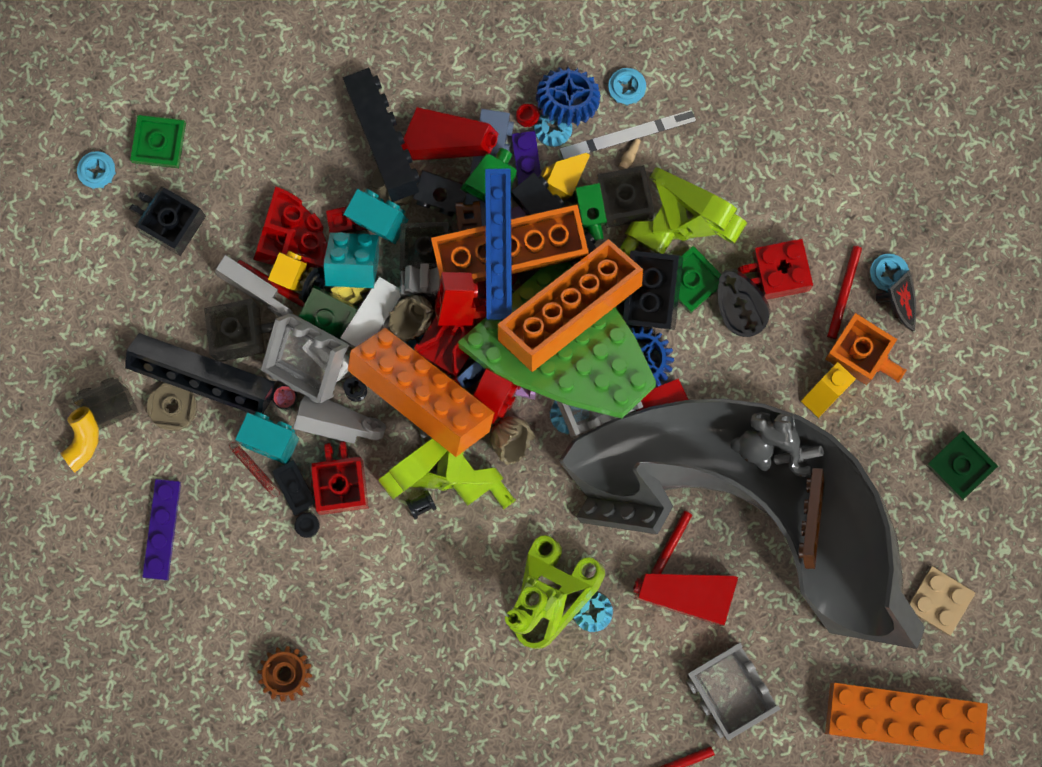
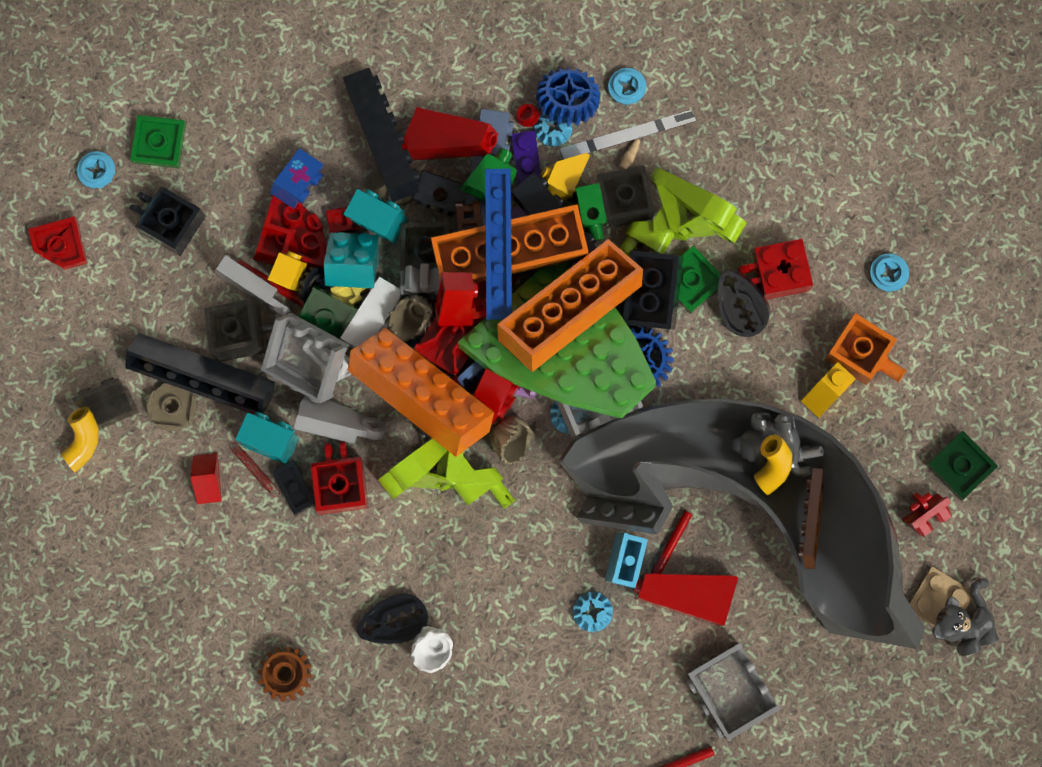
dark purple plate [142,479,181,581] -> none
tile [272,385,298,410] -> none
black tile [294,513,320,538] -> none
black bush [343,376,367,402] -> none
black bush [405,489,437,520] -> none
lime connector [505,535,605,649] -> none
red slope [636,378,689,412] -> none
orange brick [825,683,988,755] -> none
red bar [827,246,862,339] -> none
shield [876,270,916,331] -> none
none -> red plate [28,216,88,270]
none -> red slope [190,453,222,504]
none -> blue brick [270,148,324,209]
none -> black piece [357,593,428,644]
none -> white hair [411,626,453,673]
none -> medium azure brick [604,533,648,588]
none -> yellow cylinder [754,434,792,495]
none -> red hips [902,492,952,537]
none -> dark grey animal [932,578,999,656]

